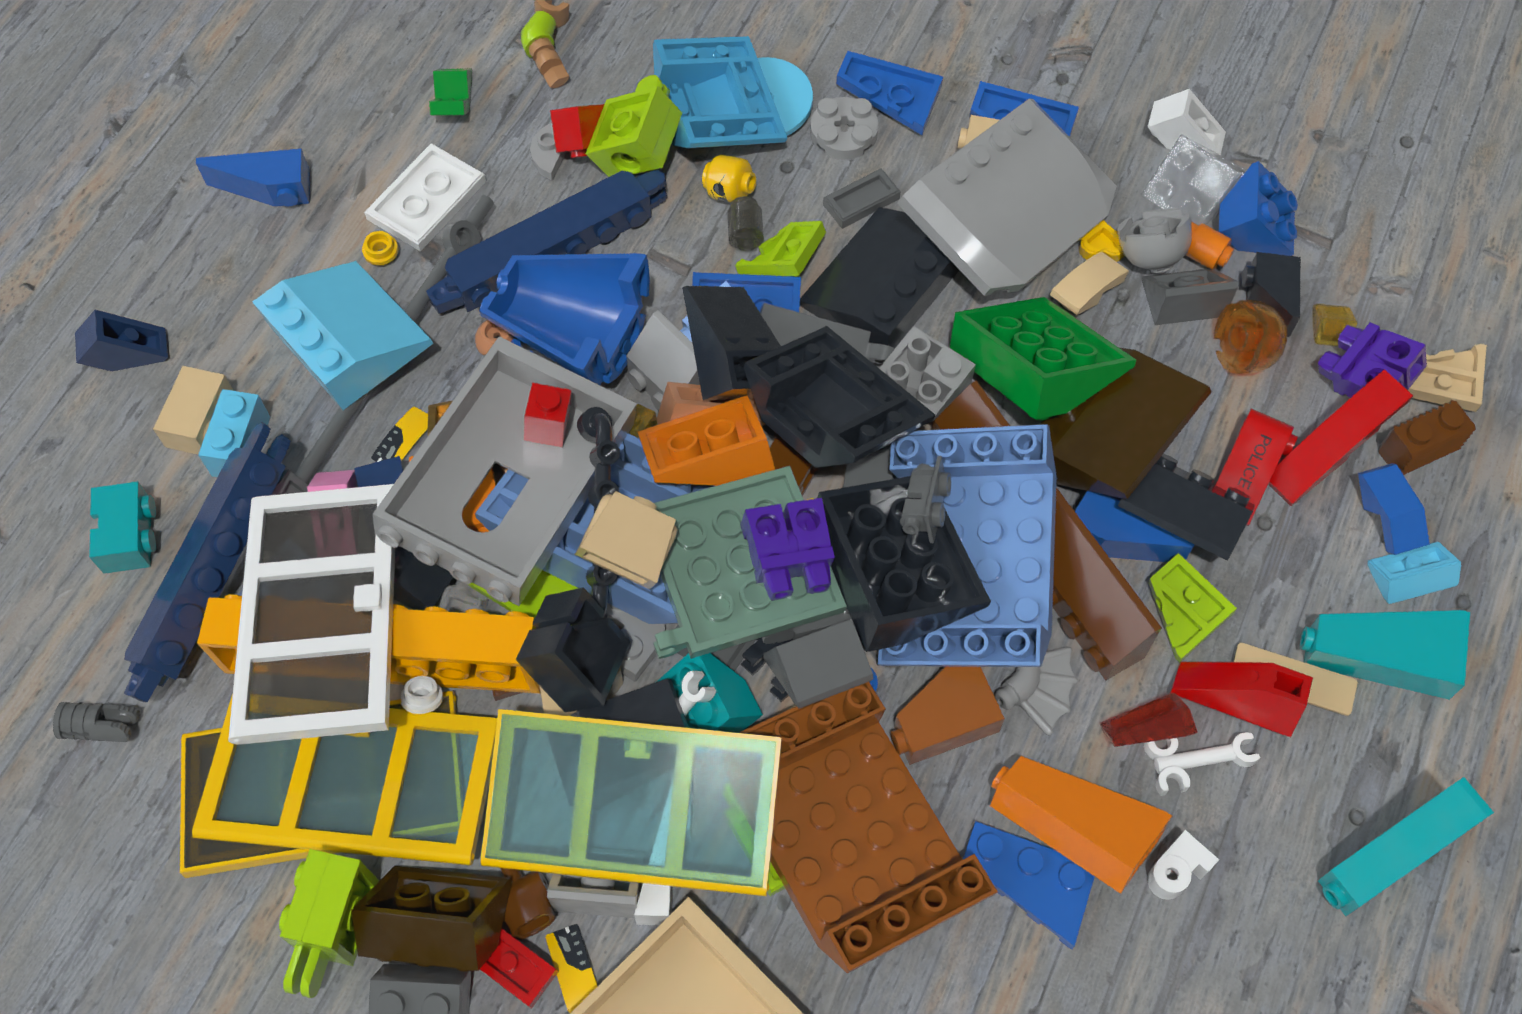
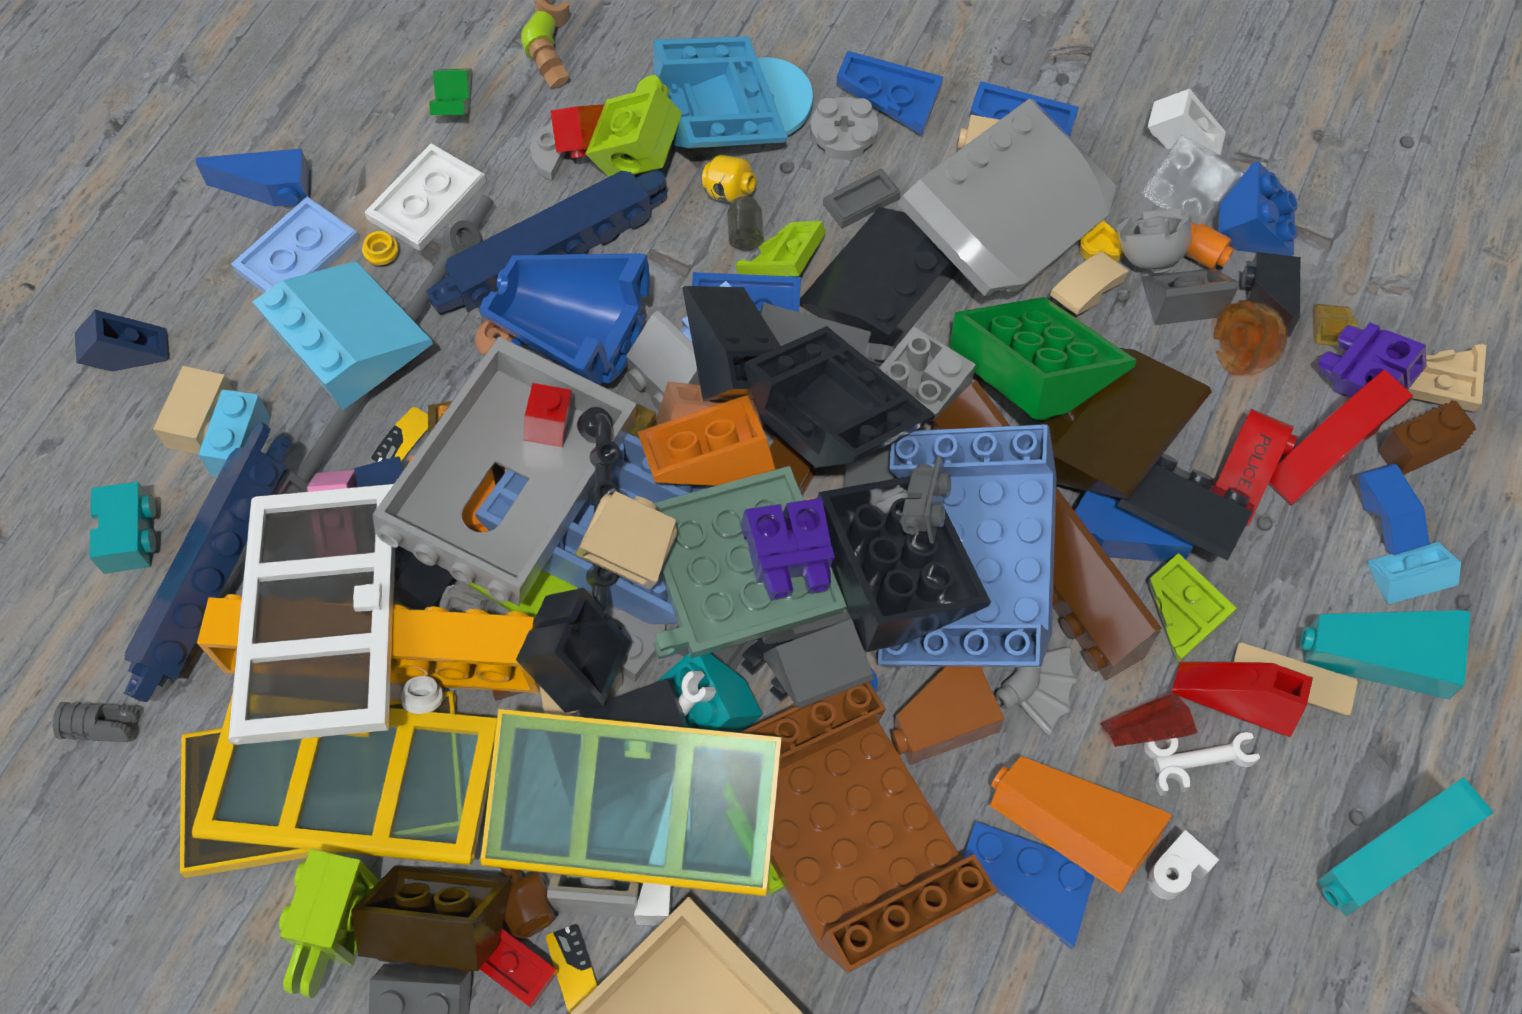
none -> light blue tile [231,196,360,293]

